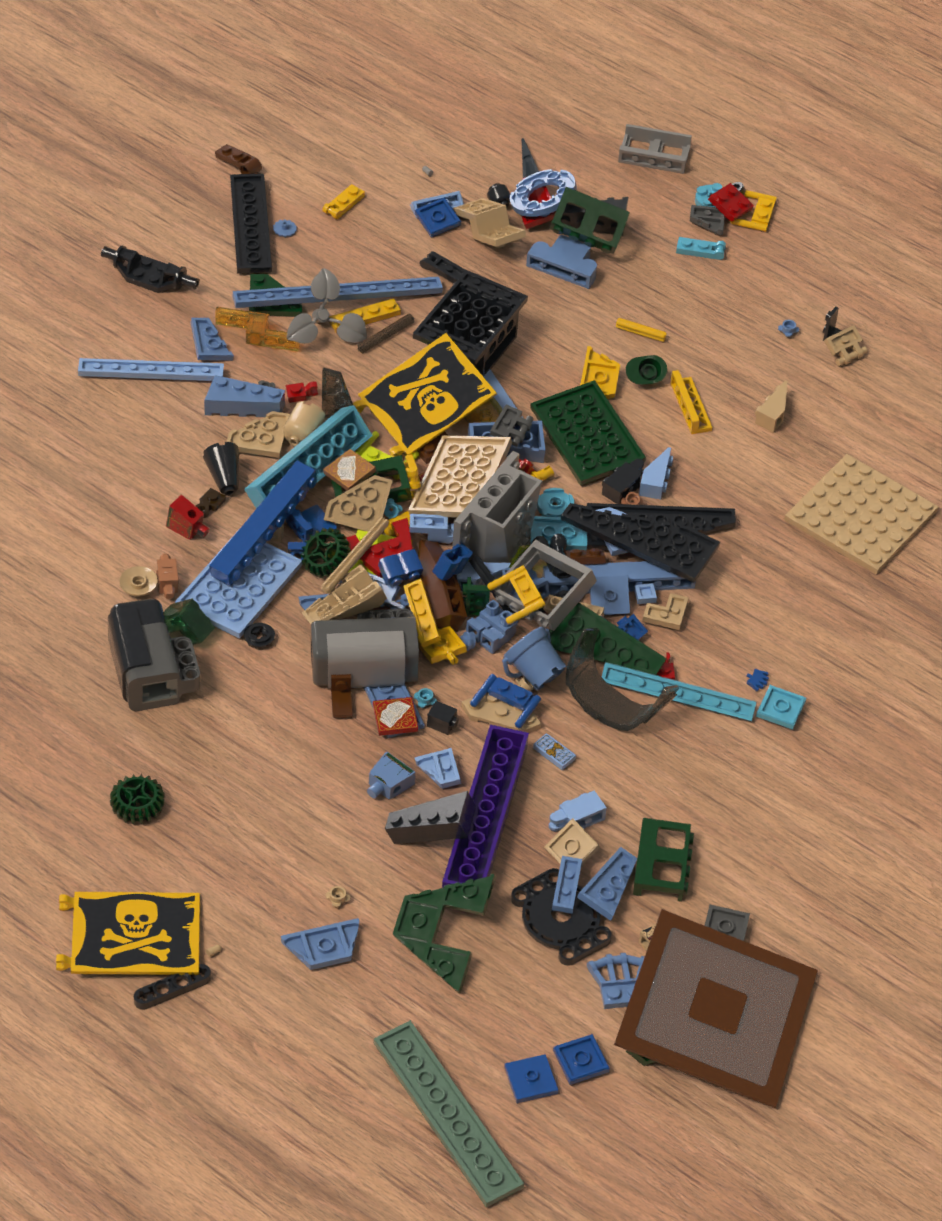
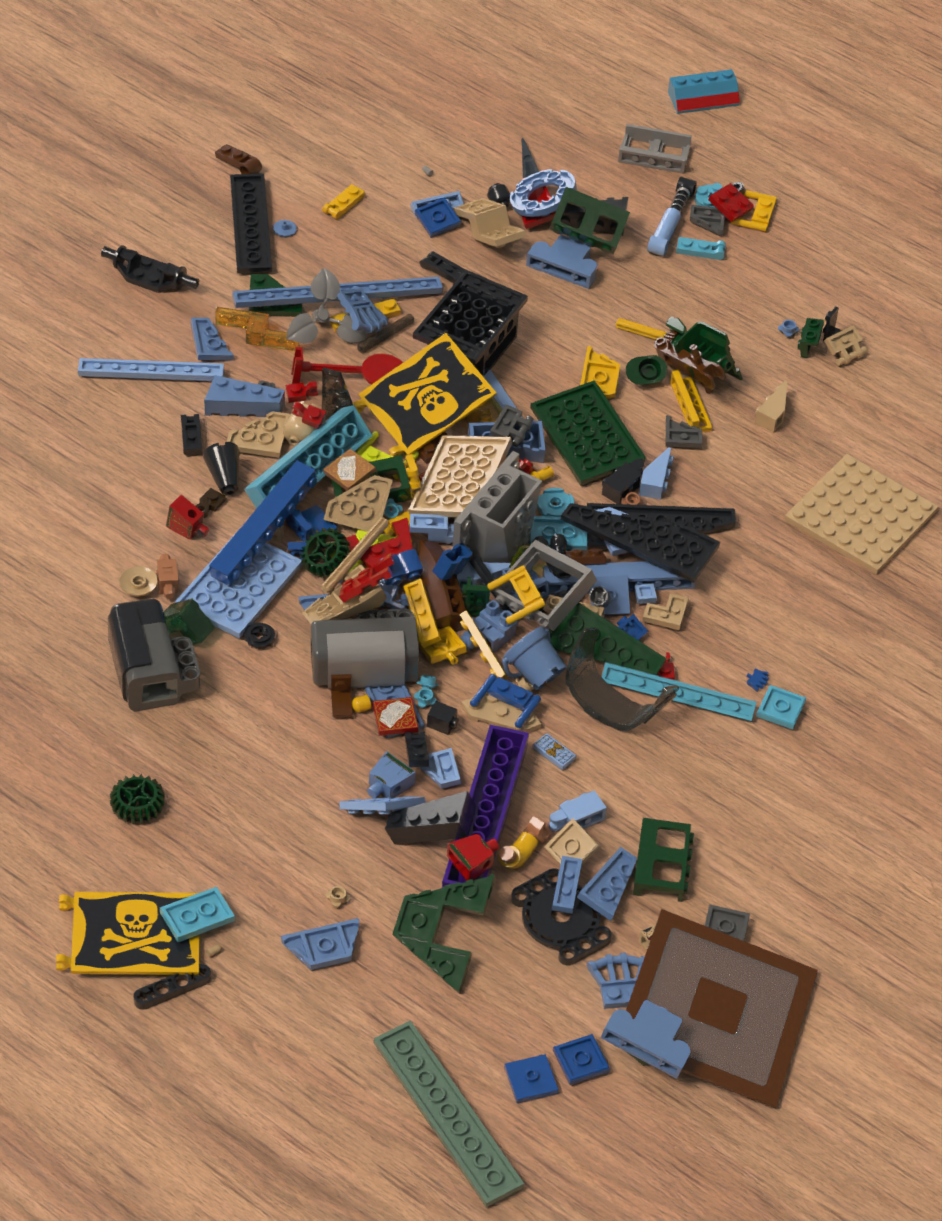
none -> medium azure plate [160,887,235,942]
none -> black plate [181,414,202,455]
none -> red piece [291,347,403,385]
none -> red plate [292,402,326,429]
none -> medium blue plate [337,288,388,333]
none -> red wing [339,553,395,603]
none -> light blue plate [339,796,425,814]
none -> yellow piece [352,694,372,713]
none -> black plate [405,731,429,767]
none -> medium azure plate [417,675,438,690]
none -> red torso [447,834,499,881]
none -> plate [460,611,509,680]
none -> piece [499,816,552,869]
none -> dark grey wheel [589,586,611,608]
none -> medium blue brick [600,1000,690,1079]
none -> light blue piece [647,177,697,256]
none -> piece [654,316,743,393]
none -> dark grey wing [665,415,702,448]
none -> dark azure slope [668,69,740,114]
none -> dark green bracket [798,318,824,358]

